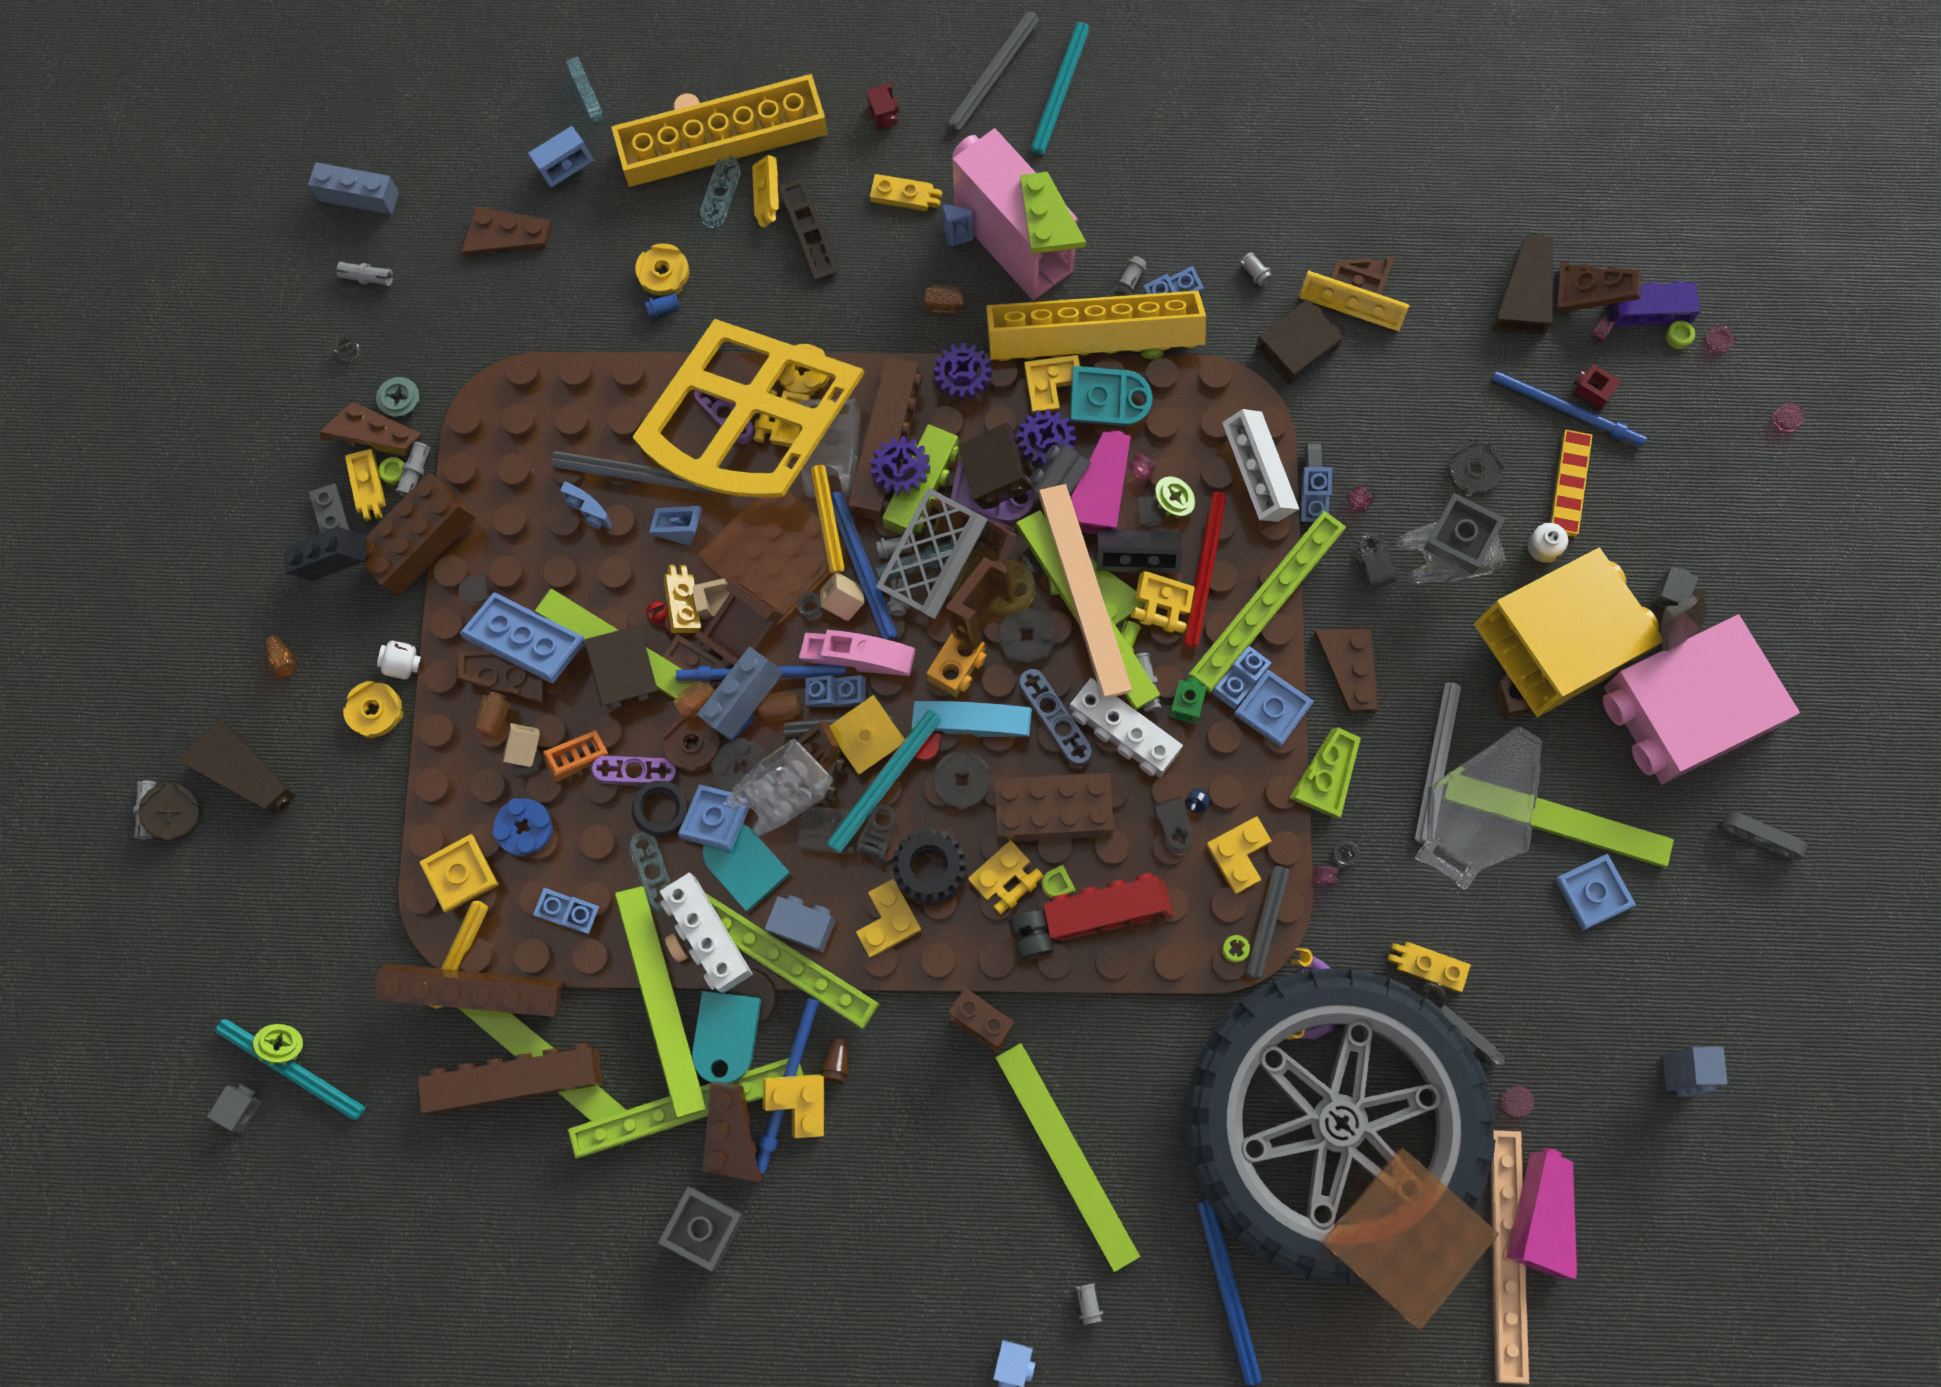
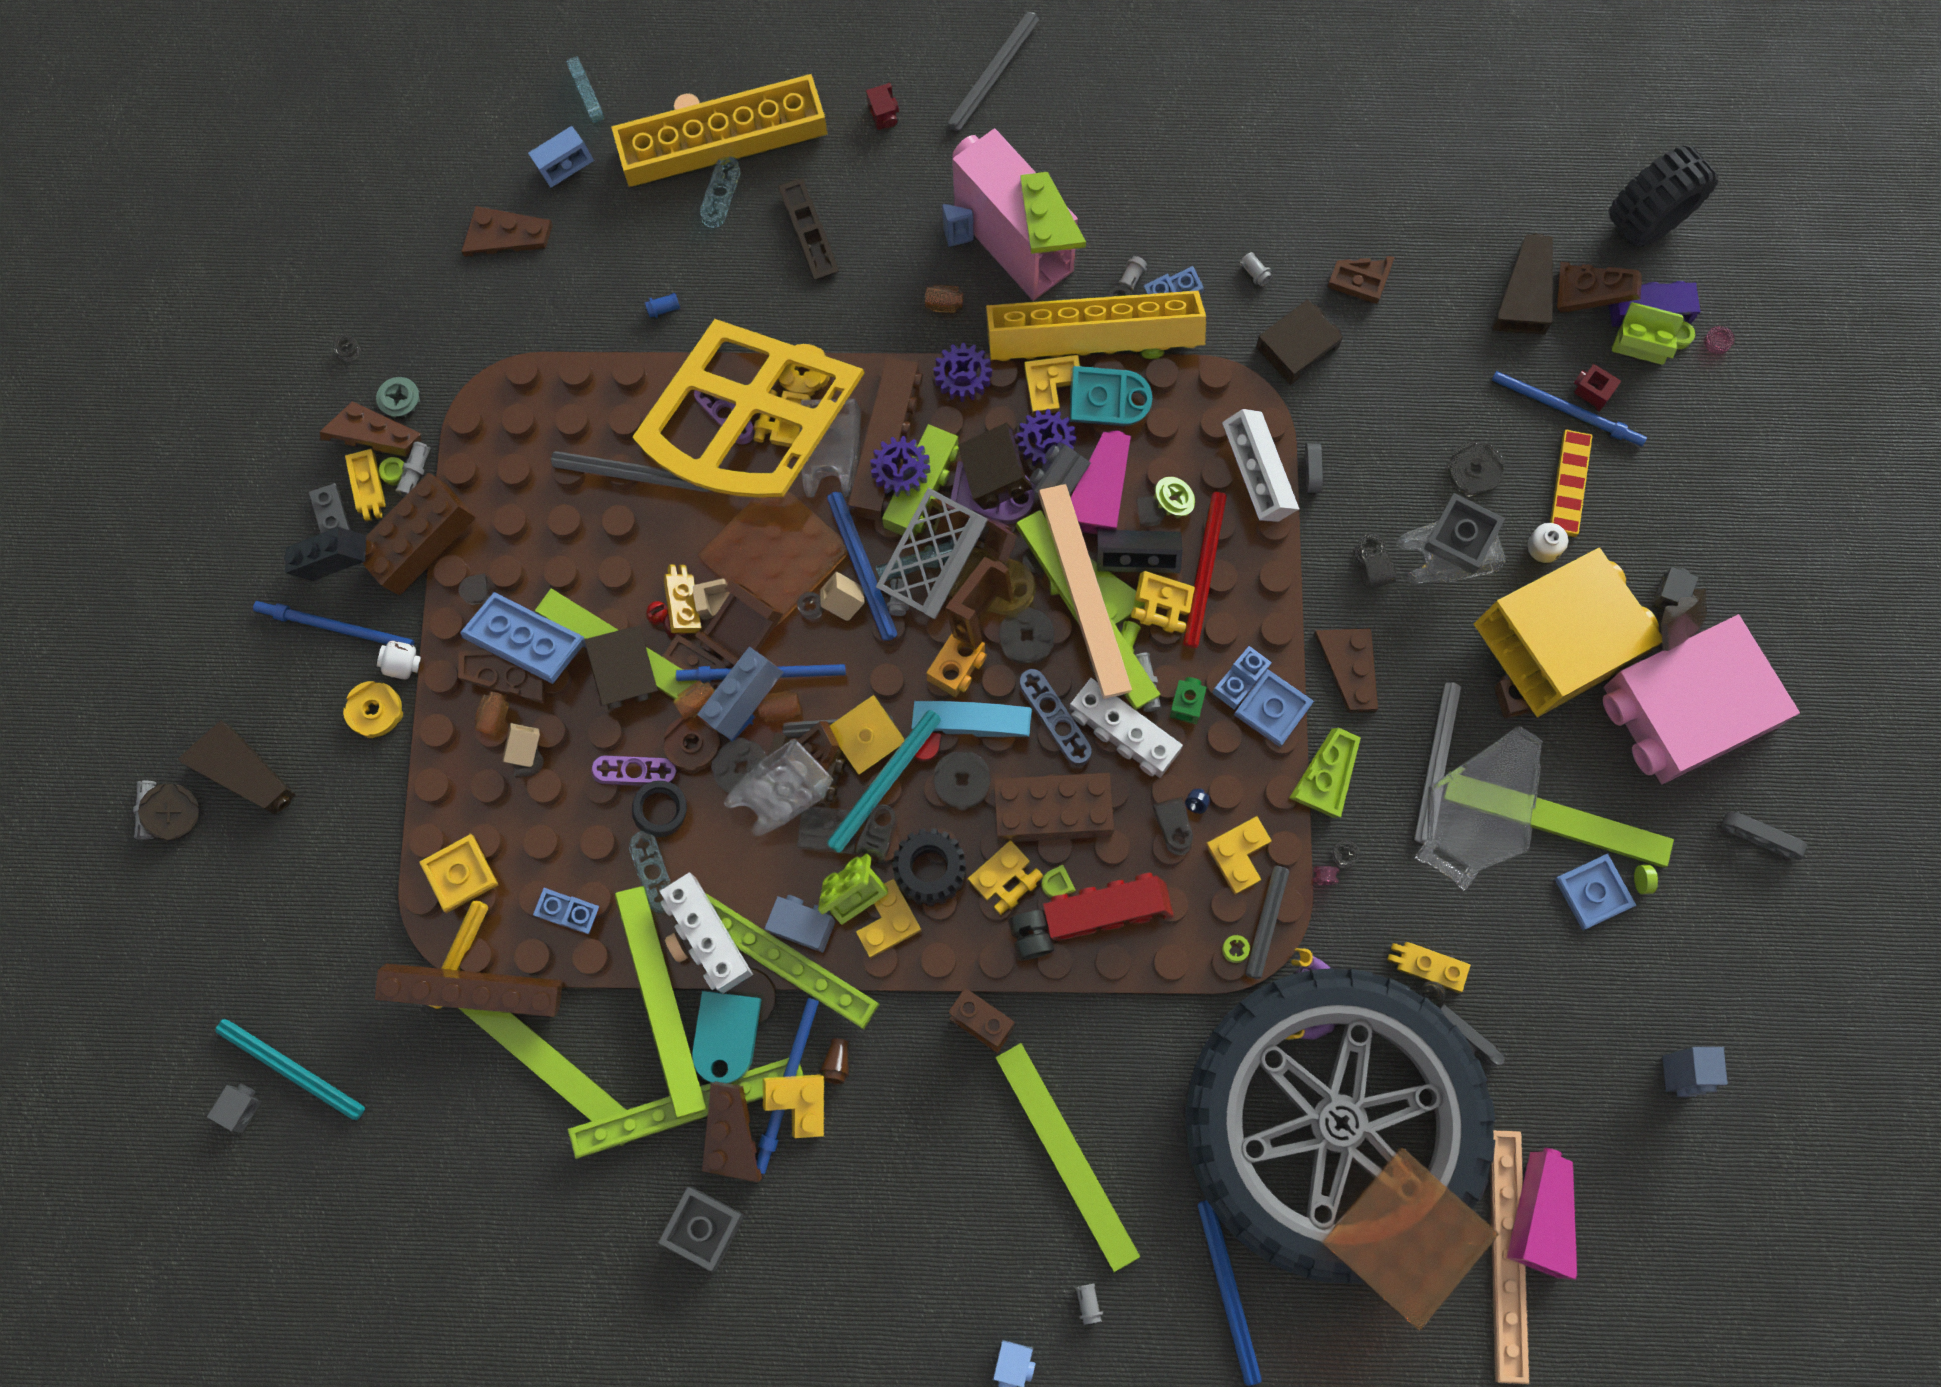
lime gear [253,1024,303,1066] -> none
clear orange cone [264,636,298,678] -> none
sand blue brick [308,162,399,215] -> none
light grey pin [337,262,393,286] -> none
reddish brown brick [418,1043,603,1114] -> none
blue plate [493,798,553,857] -> none
orange slope [543,730,608,783] -> none
medium blue slope [560,481,612,529] -> none
yellow plate [635,244,689,296] -> none
medium blue slope [649,506,702,546] -> none
medium blue tile [678,784,752,852] -> none
teal tile [703,824,791,913] -> none
yellow hinge [752,155,779,228] -> none
bright pink slope [799,630,916,676] -> none
medium blue slope [805,675,866,707] -> none
yellow axle [811,465,844,573] -> none
yellow hinge [870,174,942,211] -> none
light grey pin [876,537,912,560] -> none
teal axle [1031,22,1089,155] -> none
clear pink bush [1128,454,1156,480] -> none
lime tile [1188,511,1346,694] -> none
yellow tile [1298,271,1409,332] -> none
medium blue slope [1300,467,1333,522] -> none
clear pink bush [1346,485,1374,512] -> none
clear pink tile [1502,1086,1534,1117] -> none
clear pink bush [1591,315,1616,343] -> none
clear pink tile [1774,403,1804,431] -> none
none -> blue bar [253,601,414,646]
none -> lime bracket [818,854,888,925]
none -> black tyre [1609,145,1718,247]
none -> lime bracket [1612,302,1684,365]
none -> lime tile [1634,865,1658,894]

